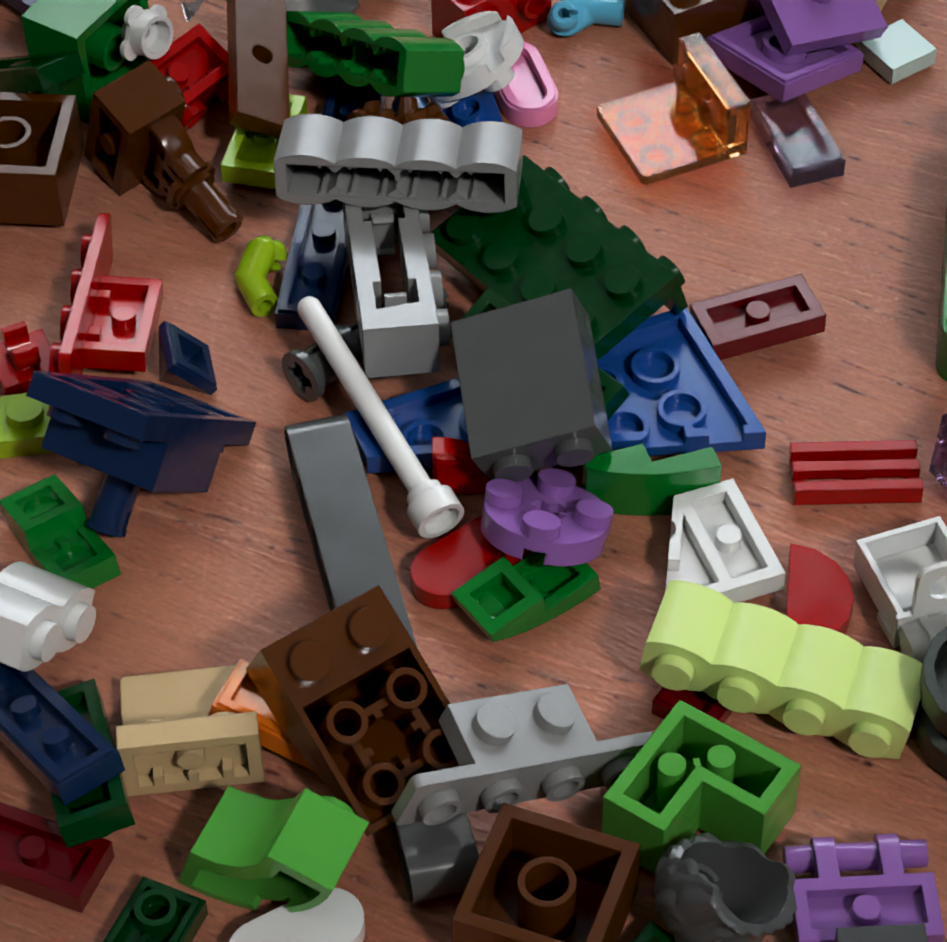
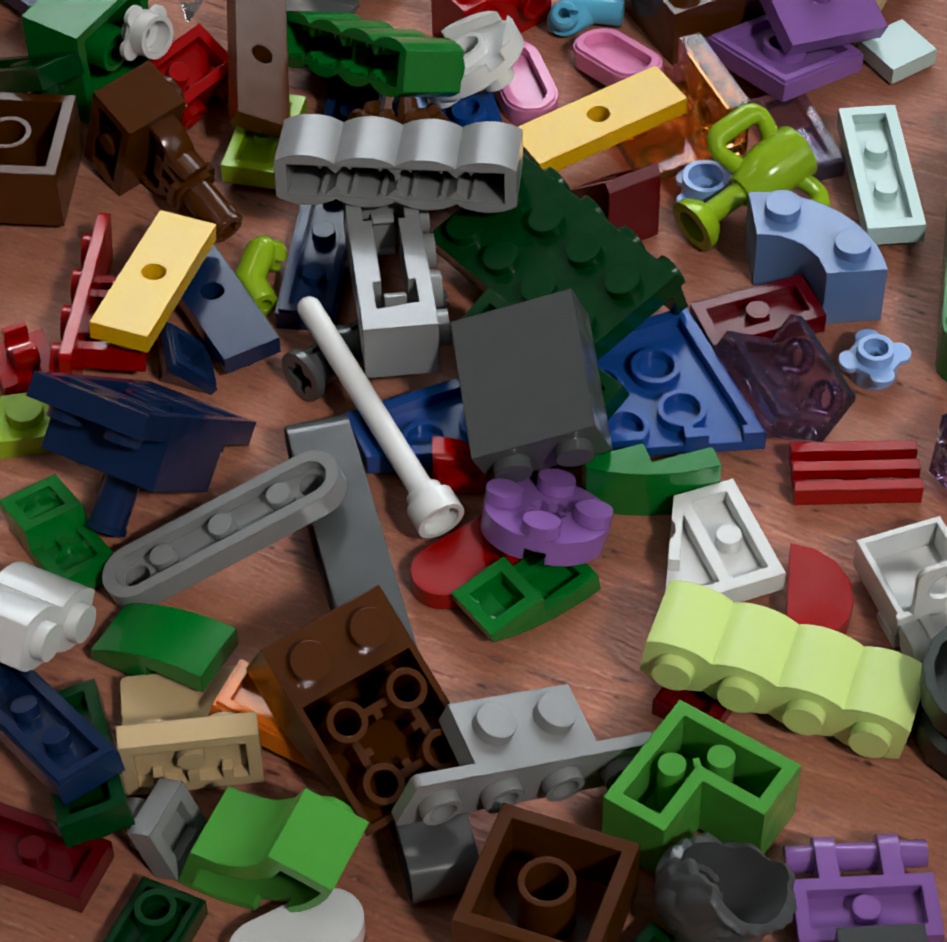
none -> yellow tile [89,210,216,353]
none -> green slope [90,603,238,693]
none -> light grey plate [102,450,347,608]
none -> light grey tile [127,778,207,881]
none -> dark blue tile [178,245,281,374]
none -> yellow tile [518,65,687,172]
none -> dark red slope [570,163,661,241]
none -> bright pink tile [573,28,663,87]
none -> lime piece [673,103,831,252]
none -> light blue plate [675,160,731,203]
none -> clear purple bracket [714,314,856,442]
none -> medium blue brick [744,190,888,324]
none -> light aqua plate [837,105,926,245]
none -> light blue plate [838,329,911,390]

